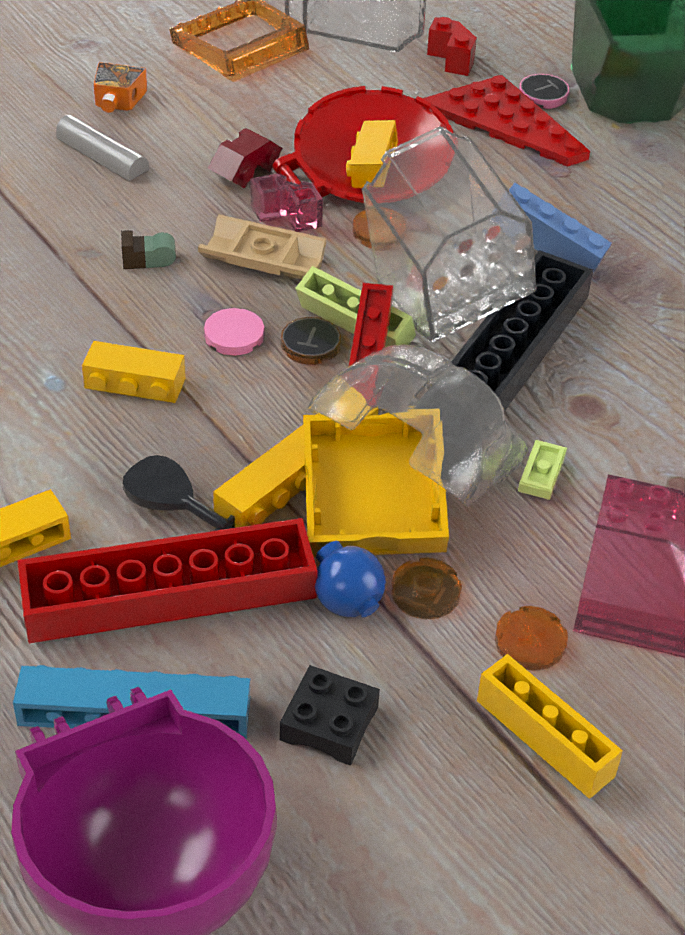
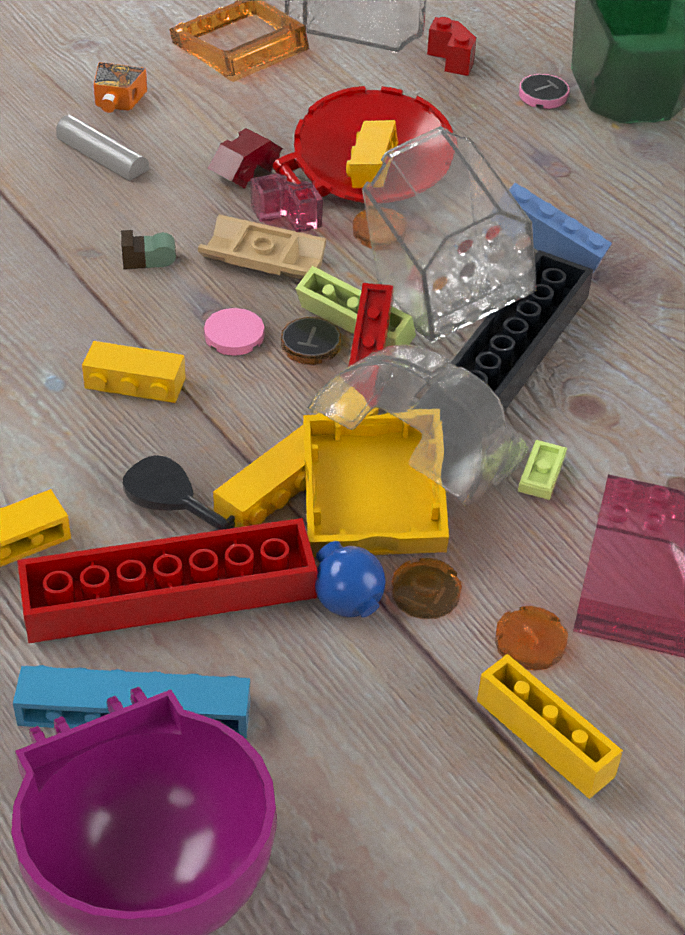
black brick [279,665,380,766] -> none
red wing [423,75,590,167] -> none

